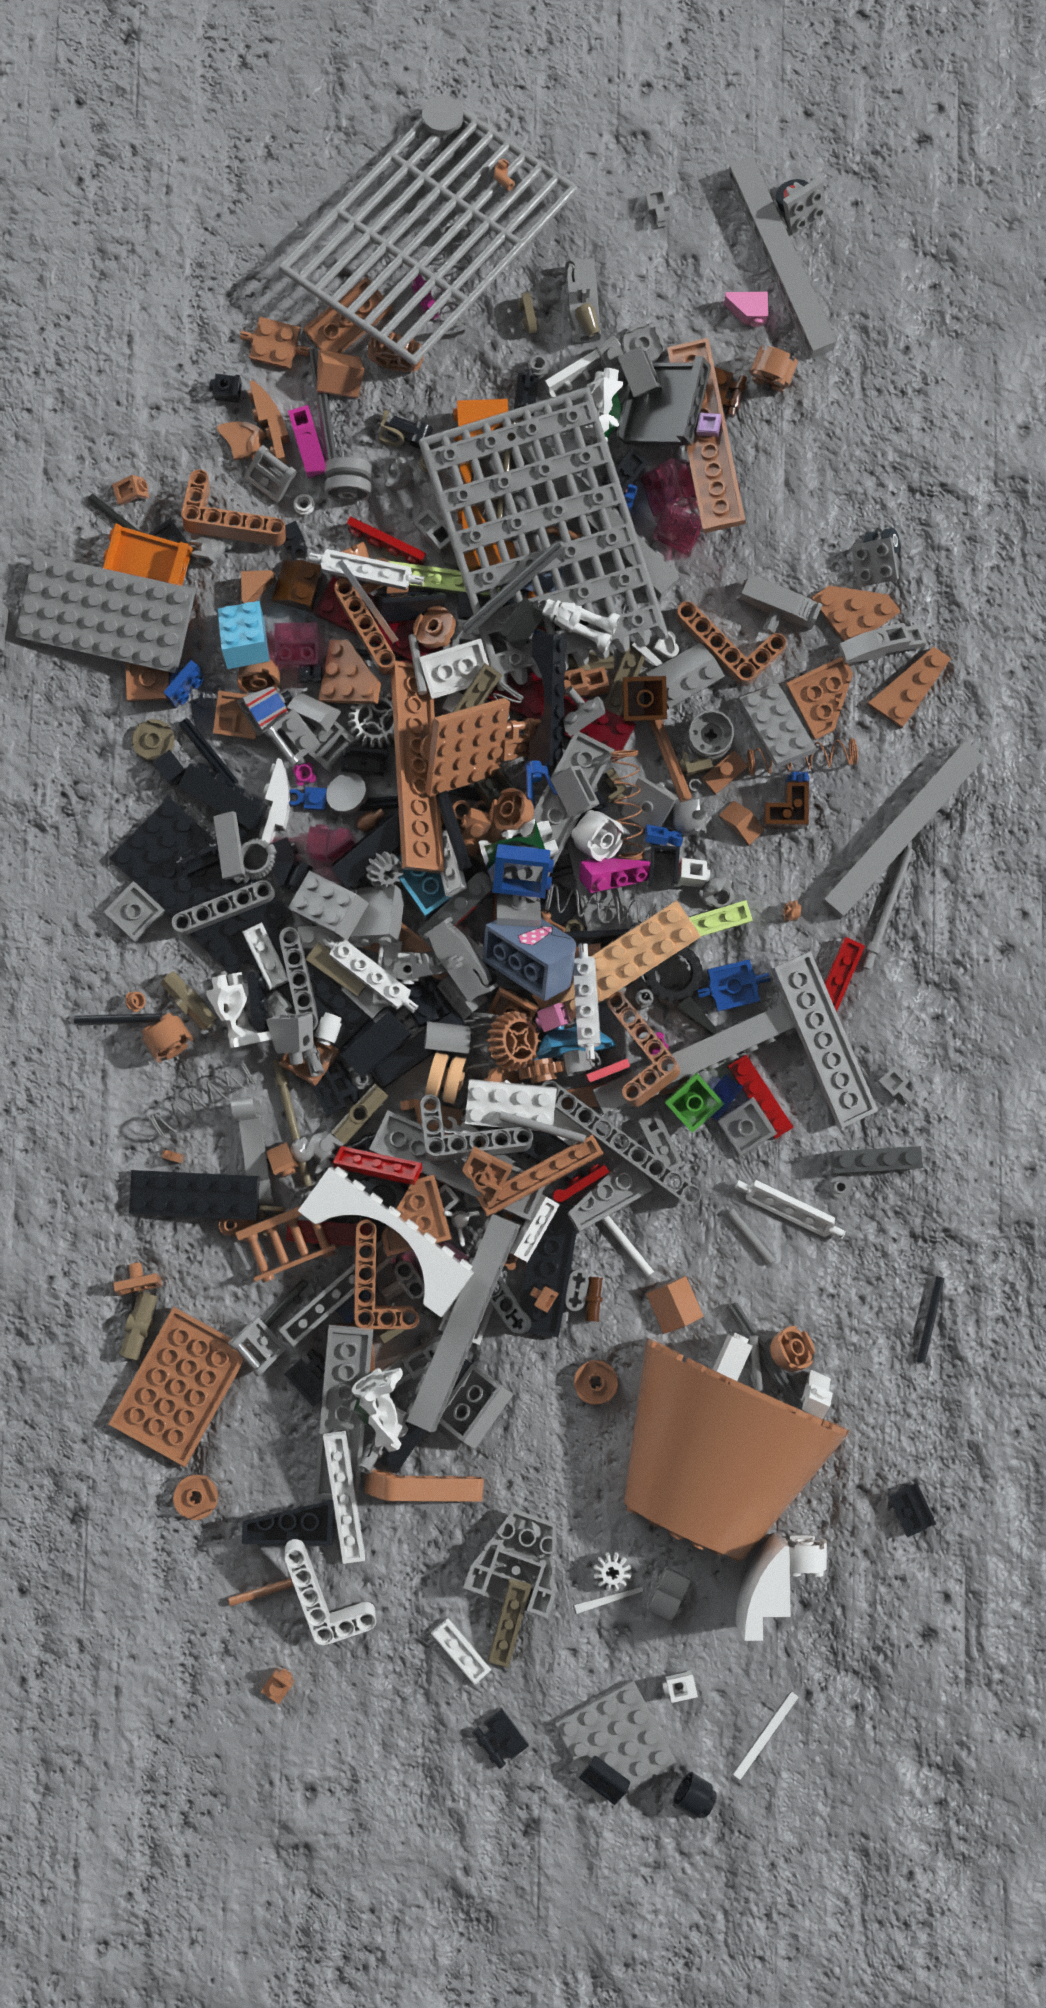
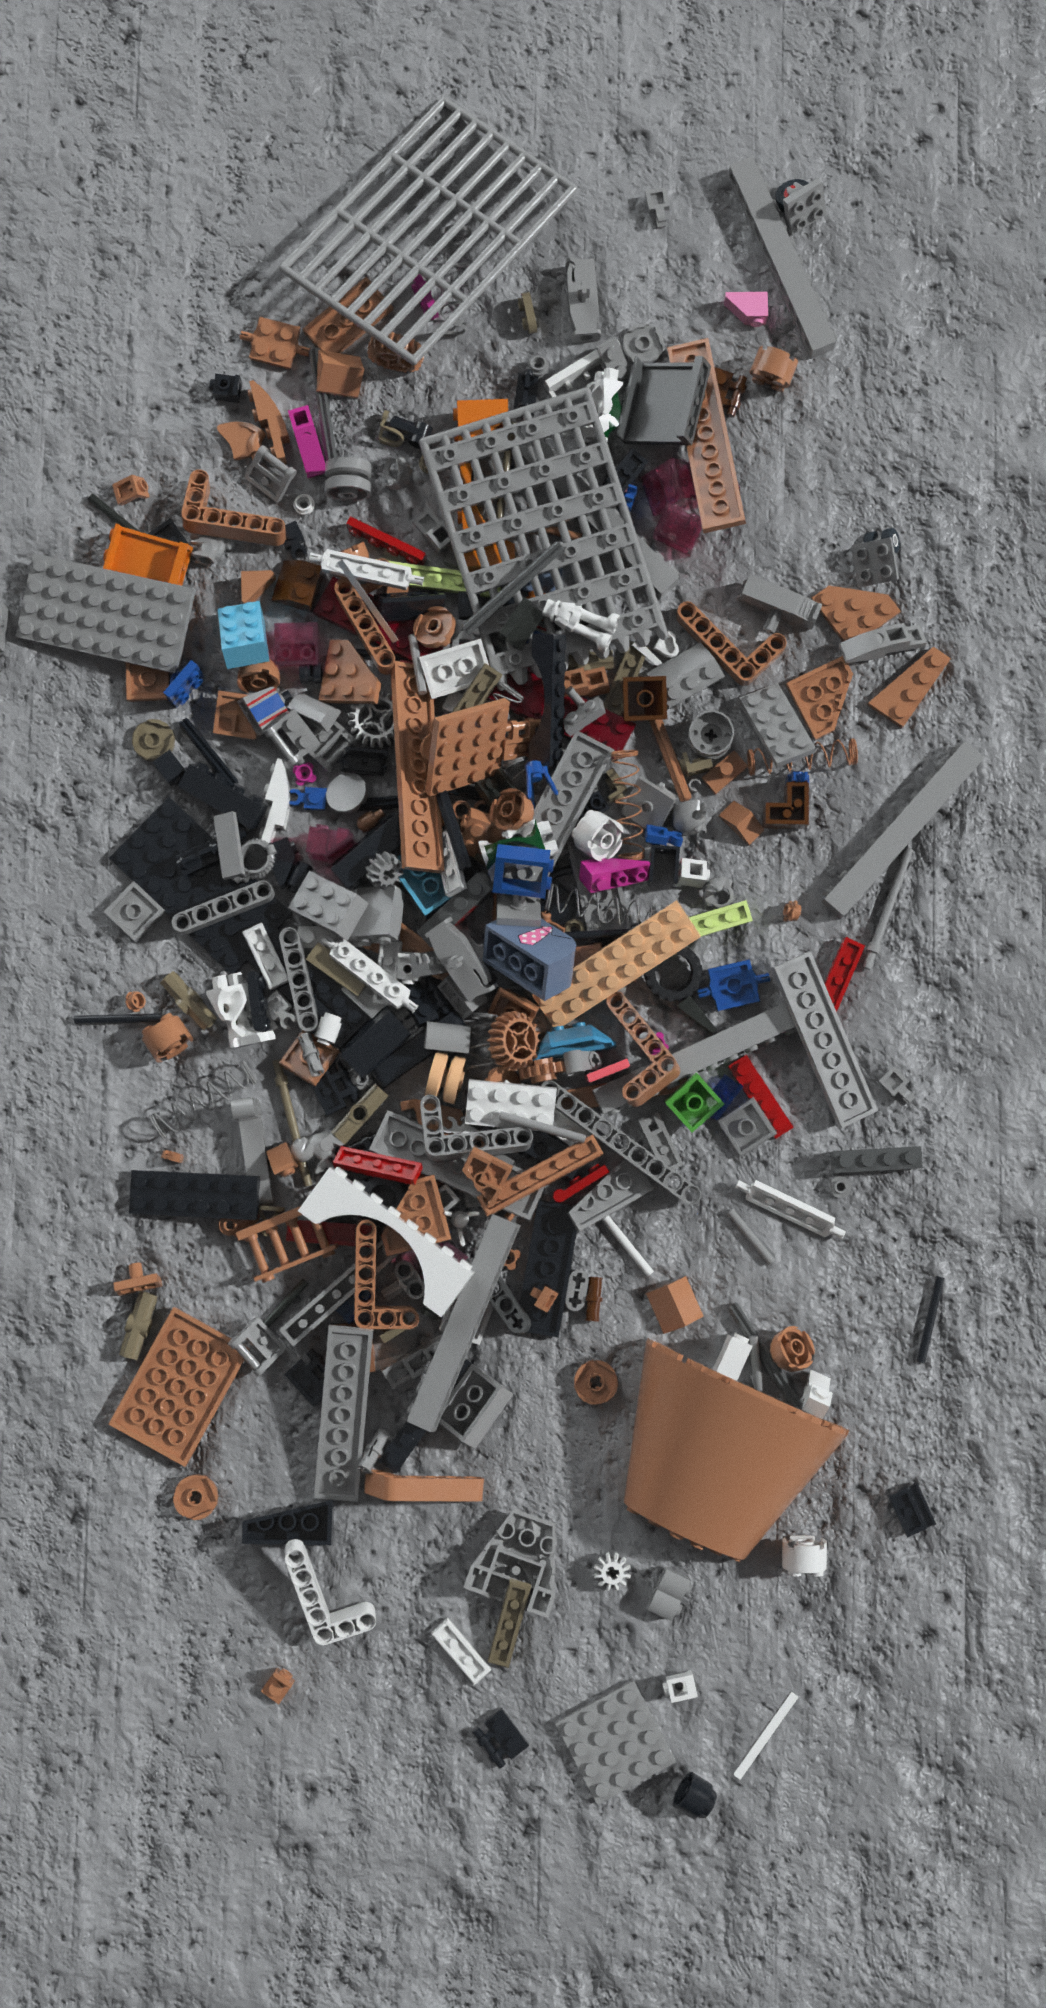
nougat bar [228,1578,294,1606] -> none
light grey torso [266,1013,313,1065] -> none
white plate [323,1431,365,1564] -> none
white hips [352,1368,408,1452] -> none
light grey tile [422,96,463,135] -> none
nougat arm [494,159,515,191] -> none
white plate [510,1195,559,1262] -> none
bright pink slope [535,1002,571,1032] -> none
light grey brick [550,765,600,818] -> none
white plate [573,944,601,1061] -> none
white sticker [574,1587,643,1614] -> none
dark tan cone [575,303,600,337] -> none
black slope [579,1756,630,1805] -> none
light grey brick [618,346,661,397] -> none
light grey pin [635,989,653,1010] -> none
lavender tile [696,413,721,437] -> none
white slope [736,1533,790,1641] -> none

